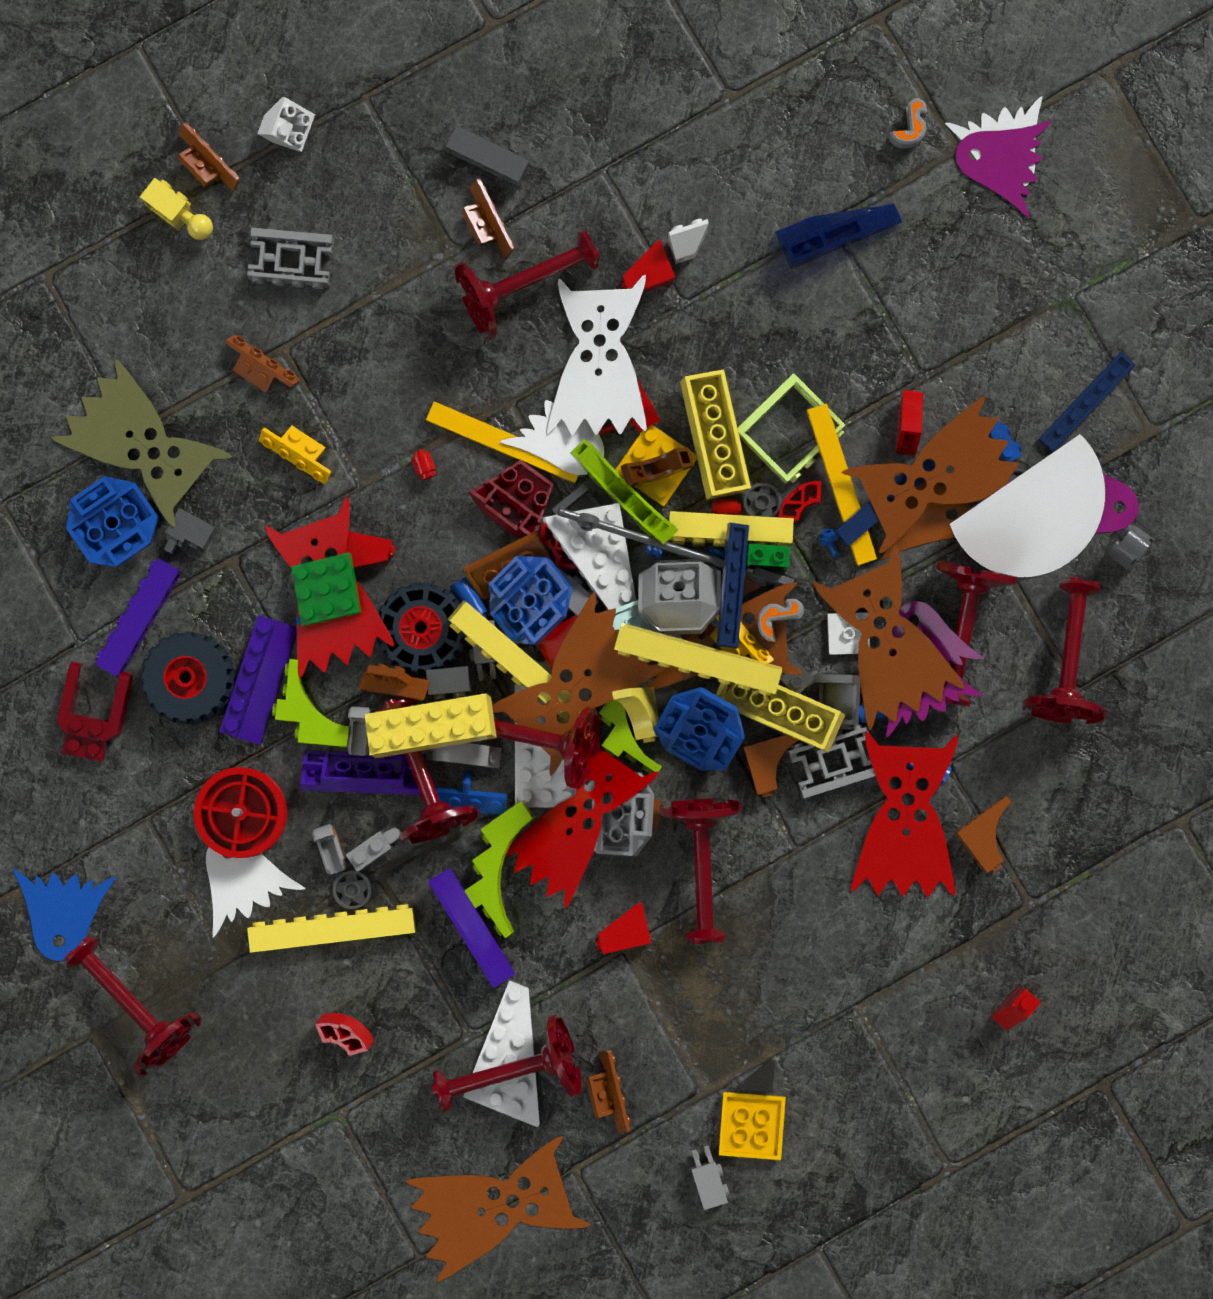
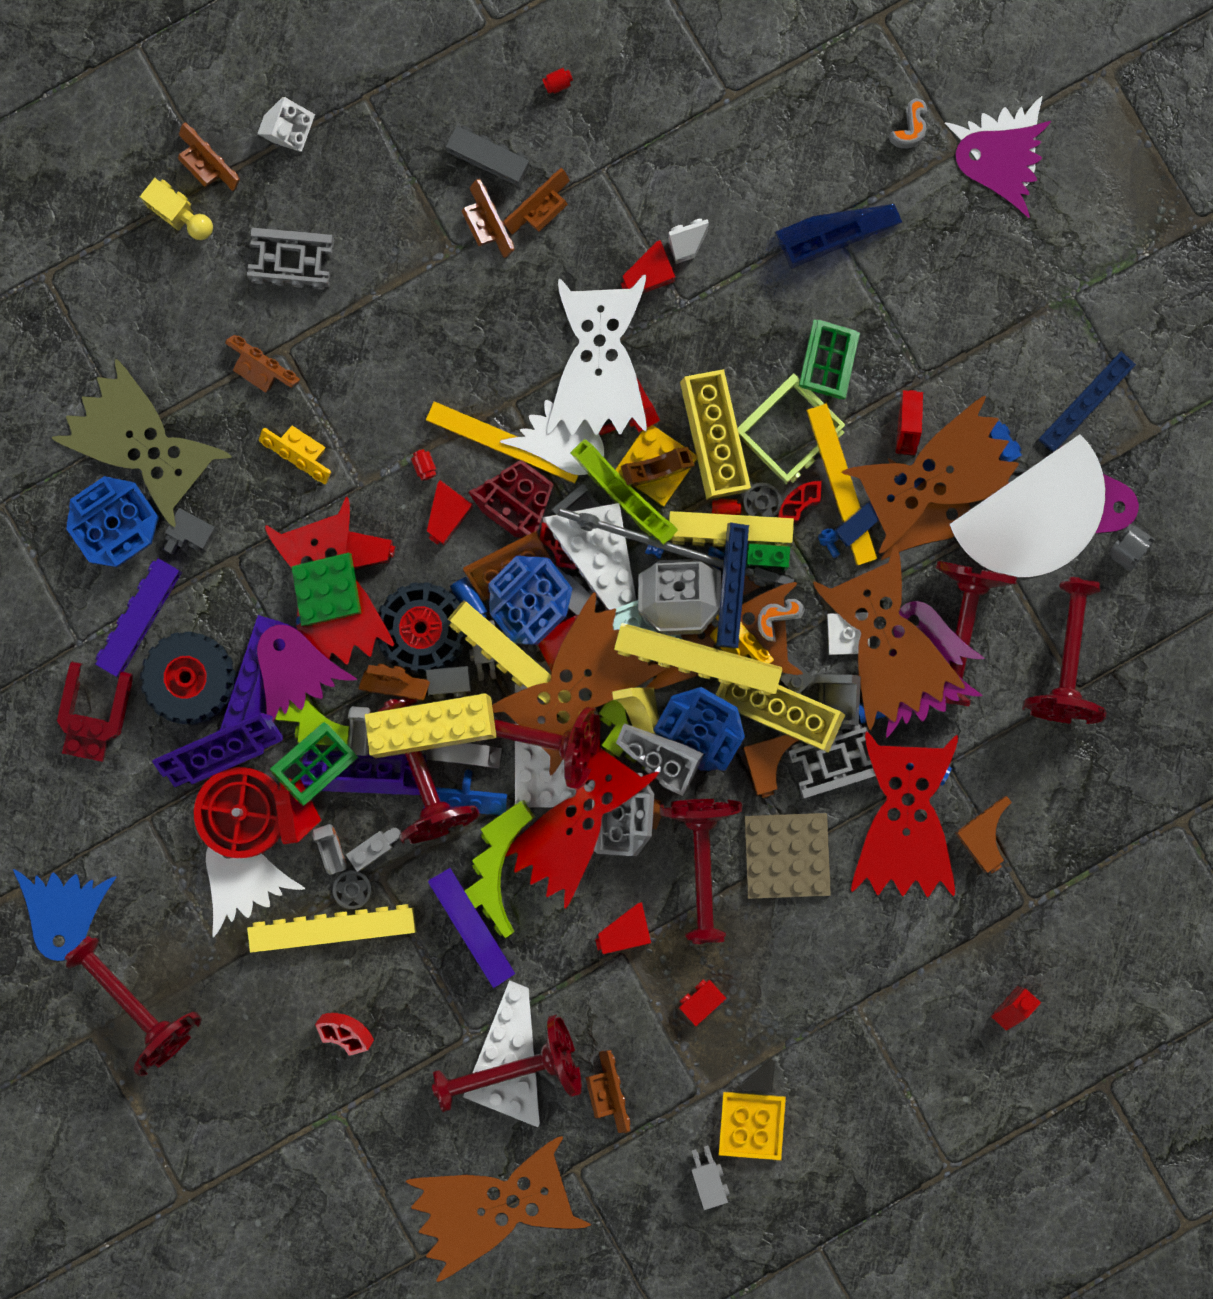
dark red piece [454,230,600,340] -> none
none -> dark purple slope [152,713,283,787]
none -> magenta piece [257,625,357,722]
none -> green piece [270,722,358,806]
none -> red slope [274,778,321,844]
none -> red slope [427,480,474,546]
none -> dark orange bracket [503,168,570,234]
none -> red brick [542,68,573,94]
none -> light grey wedge [616,724,703,796]
none -> red brick [678,979,727,1026]
none -> dark tan plate [744,813,831,899]
none -> green piece [798,319,860,400]

